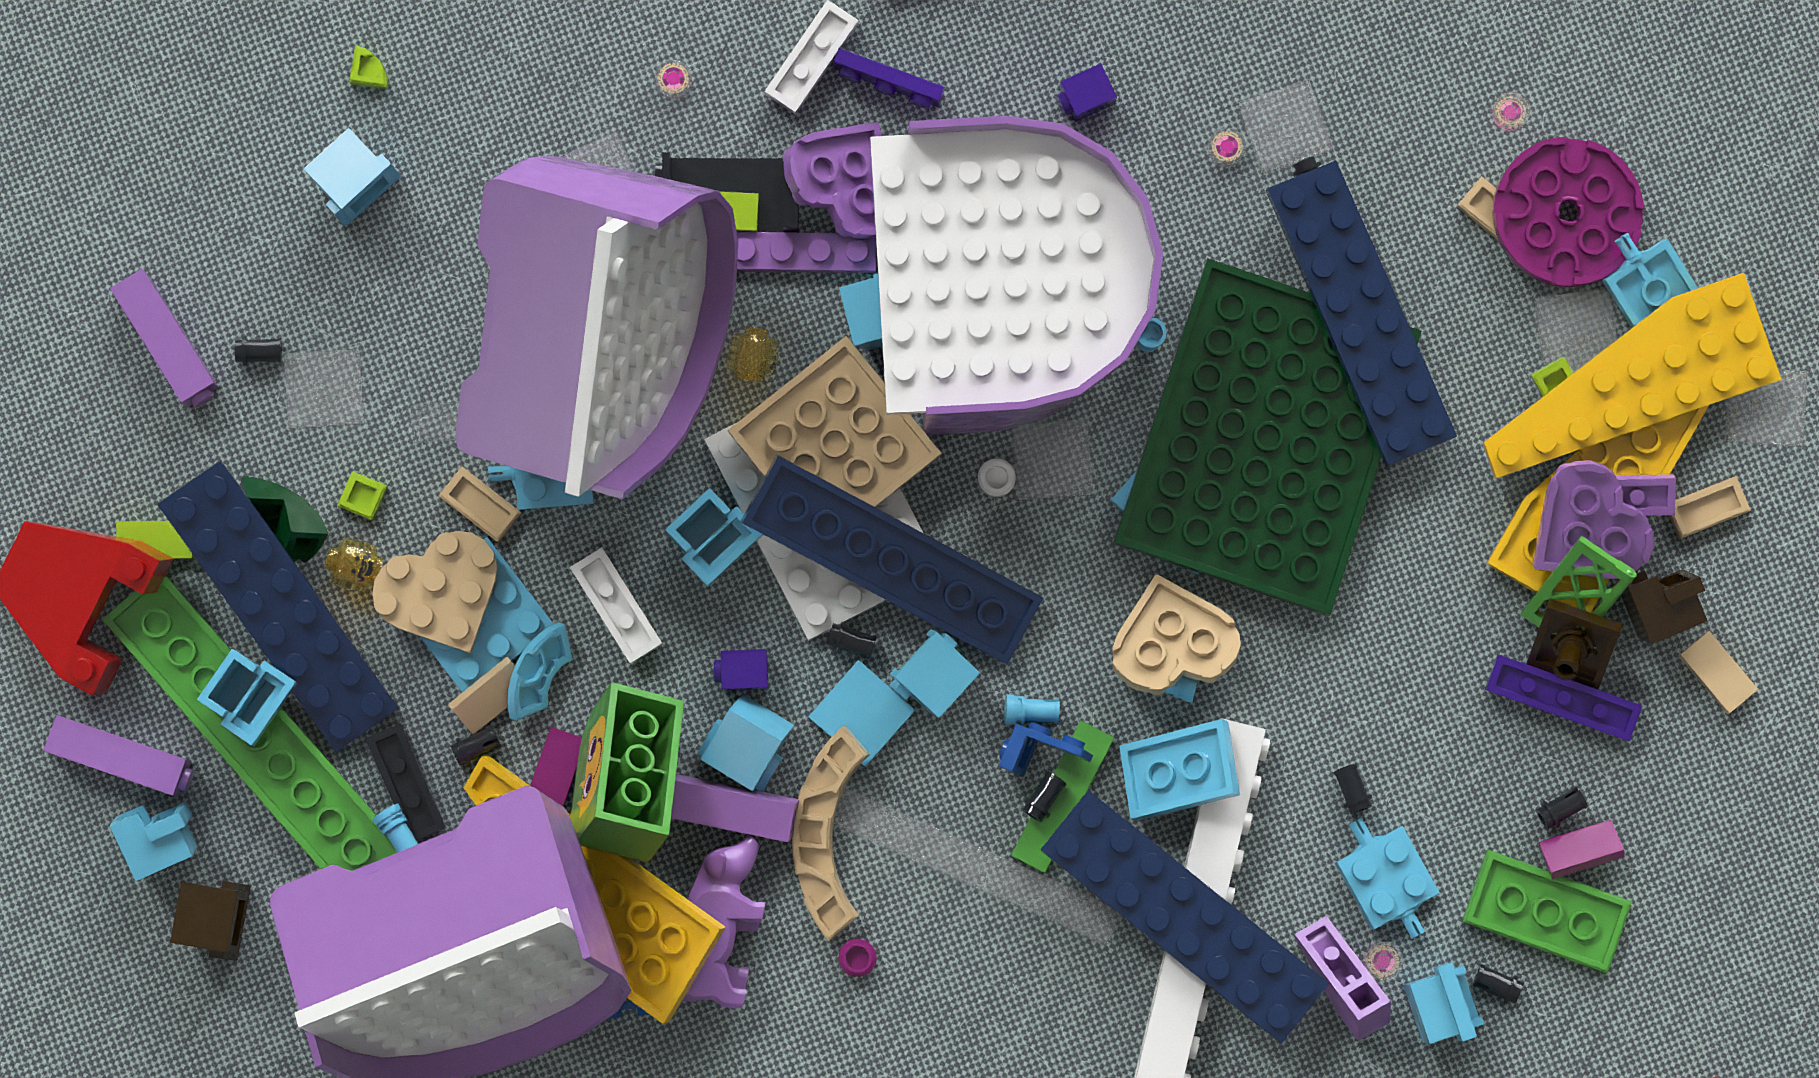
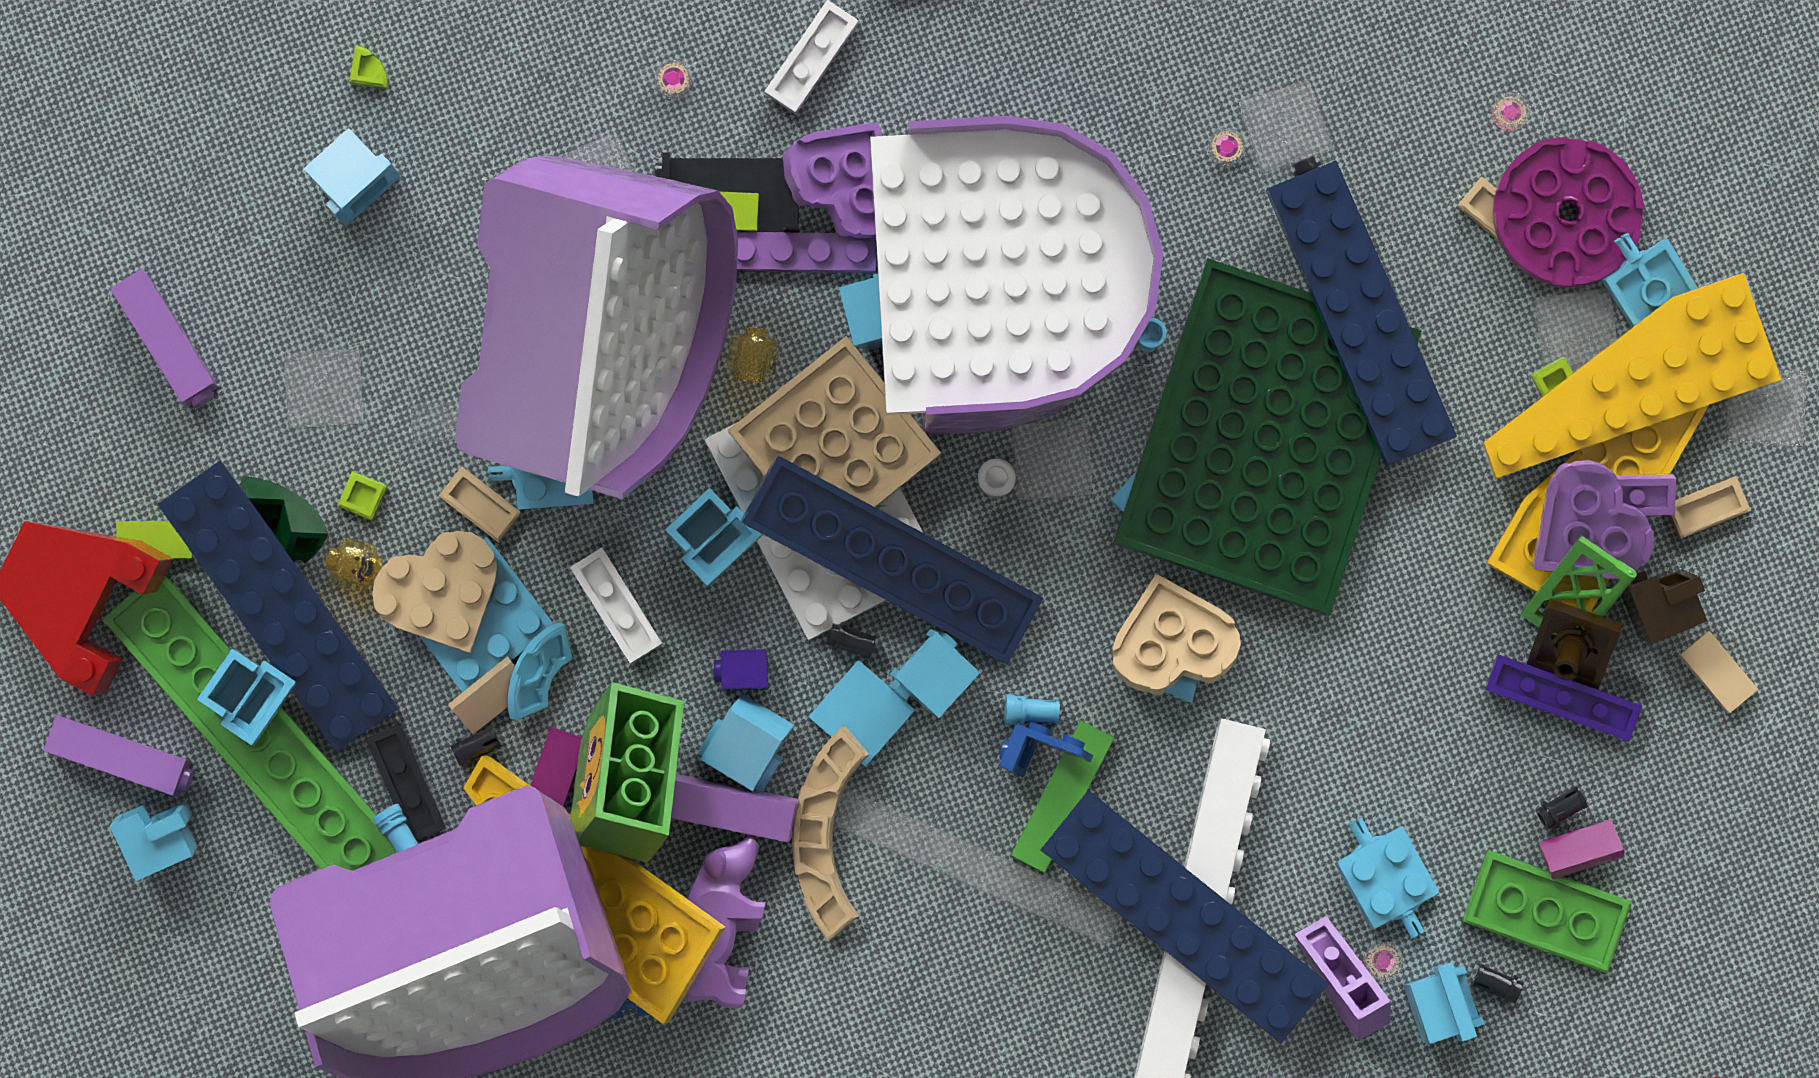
dark brown plate [170,881,251,961] -> none
black pin [235,336,282,366] -> none
dark purple plate [833,48,945,109] -> none
magenta plate [838,939,877,977] -> none
black pin [1022,771,1067,822] -> none
dark purple brick [1056,63,1117,122] -> none
medium azure plate [1119,719,1240,821] -> none
black pin [1333,763,1373,814] -> none

